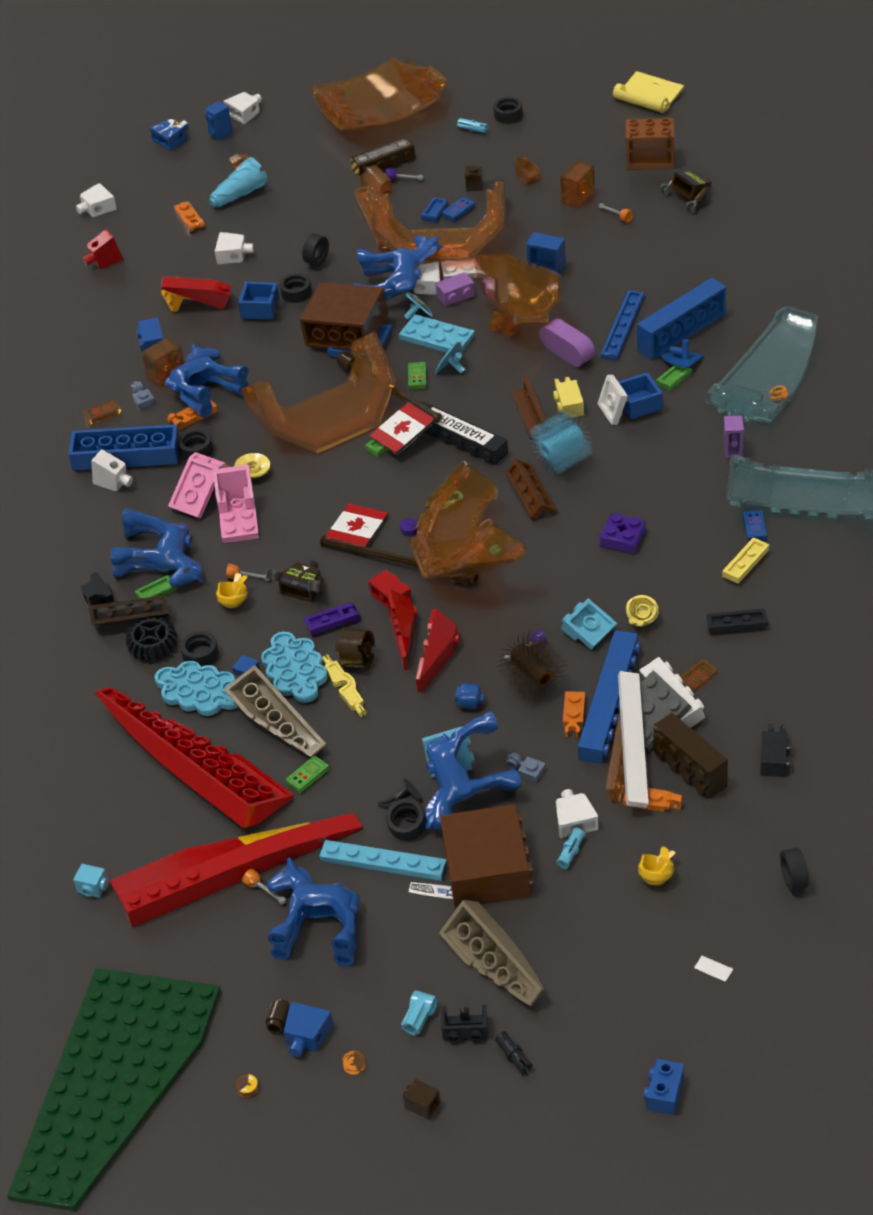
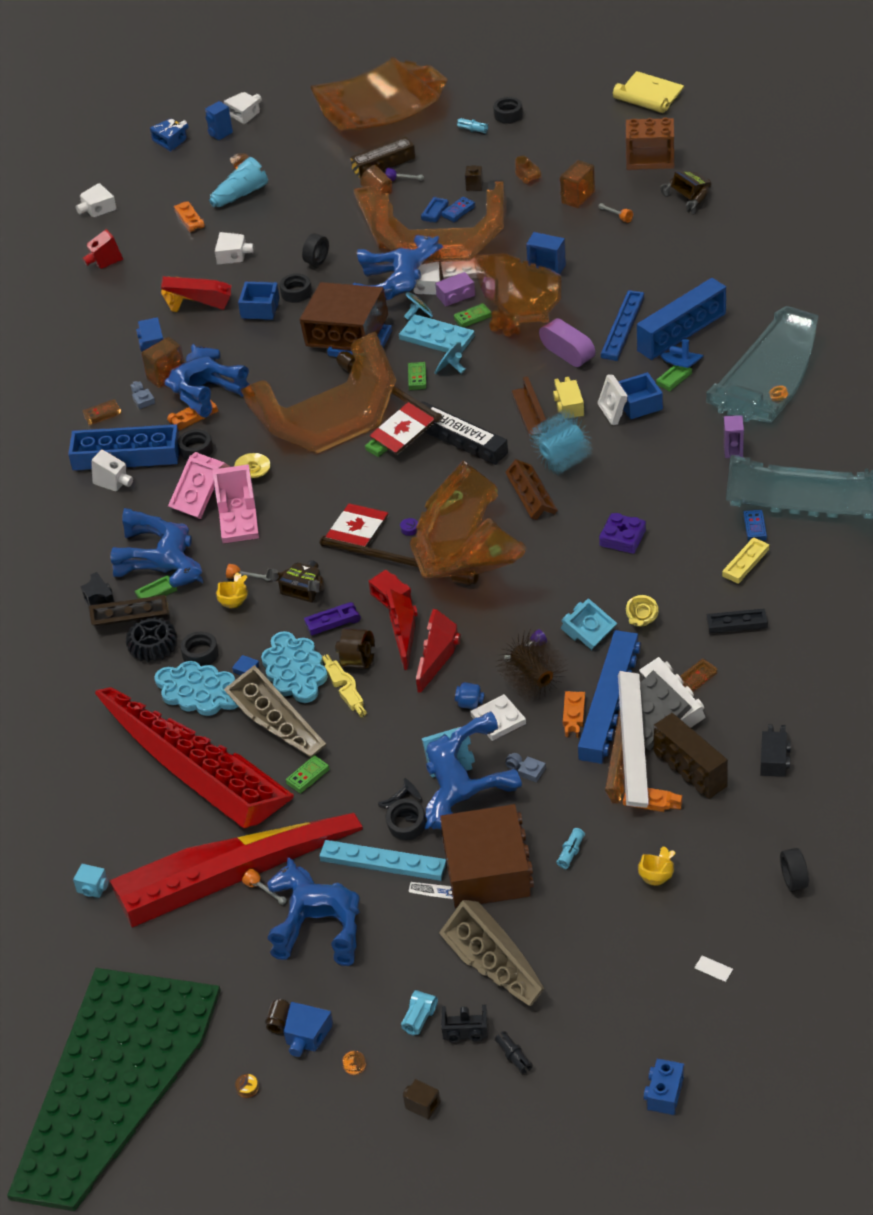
white torso [556,789,599,839] -> none
none -> bright green tile [454,303,492,328]
none -> white plate [471,694,526,741]

